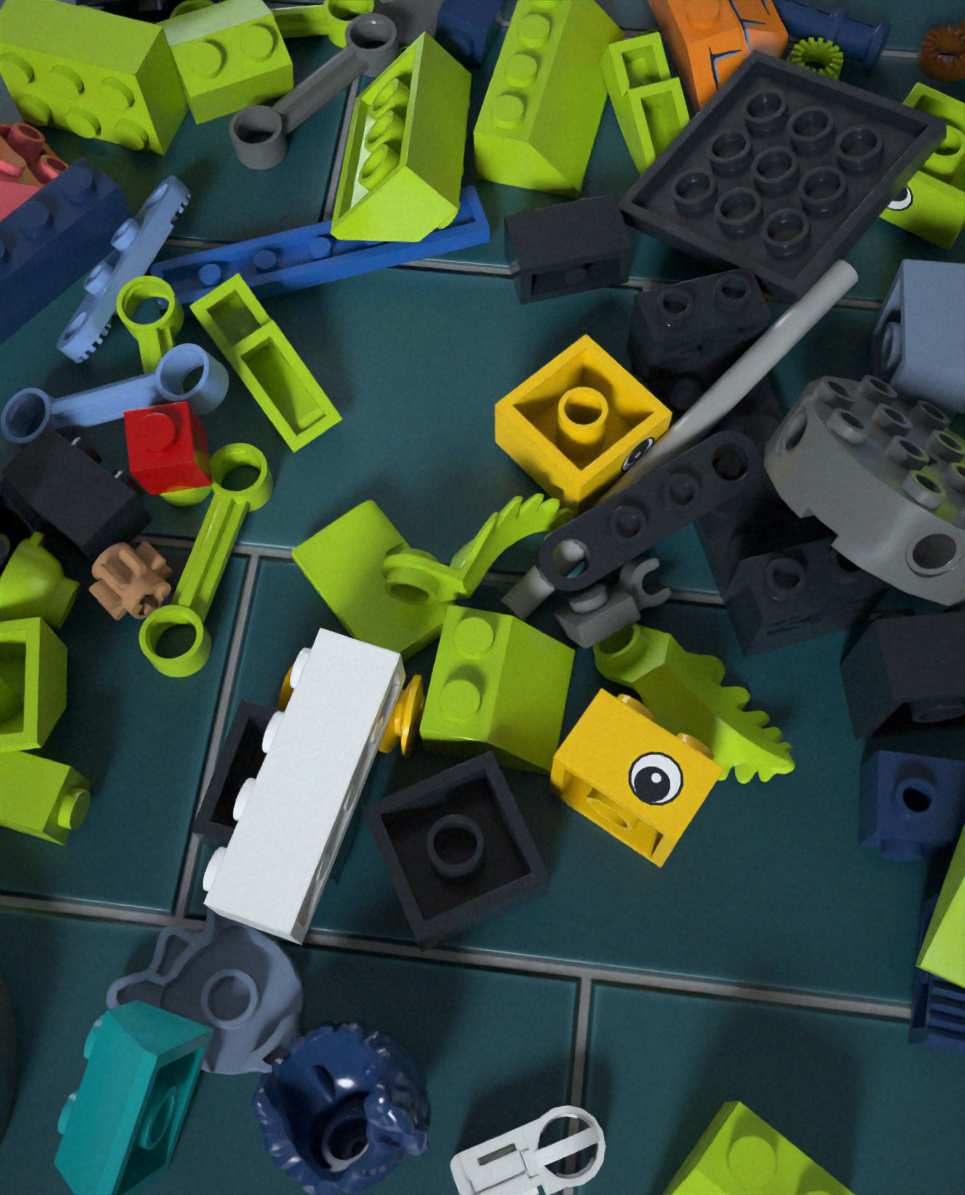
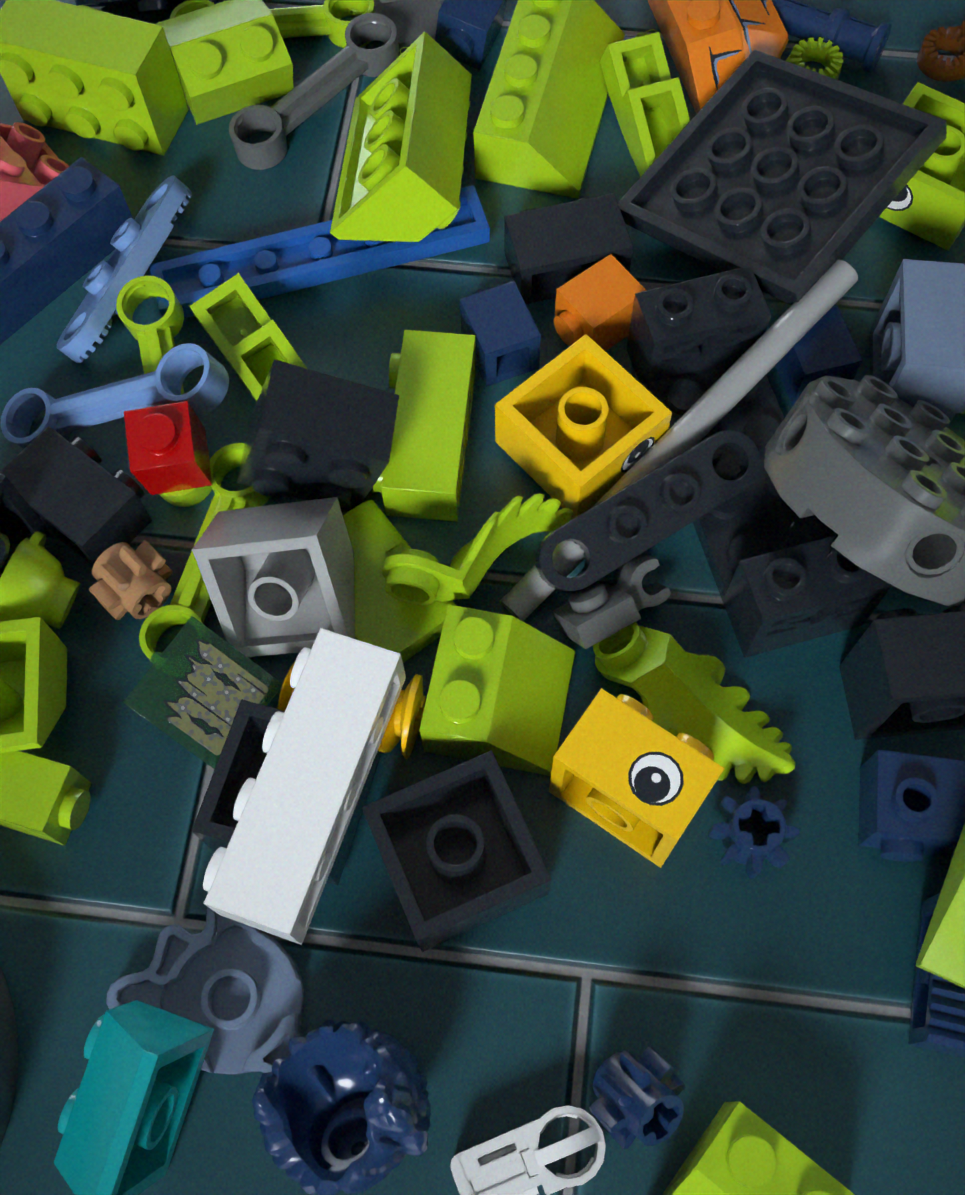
none -> piece [123,616,283,770]
none -> light grey slope [192,497,355,658]
none -> black brick [237,359,399,512]
none -> lime brick [373,330,477,522]
none -> dark blue brick [460,281,541,387]
none -> orange brick [553,254,647,351]
none -> dark blue gear [589,1047,686,1149]
none -> dark blue gear [708,786,800,879]
none -> dark blue brick [775,303,862,406]

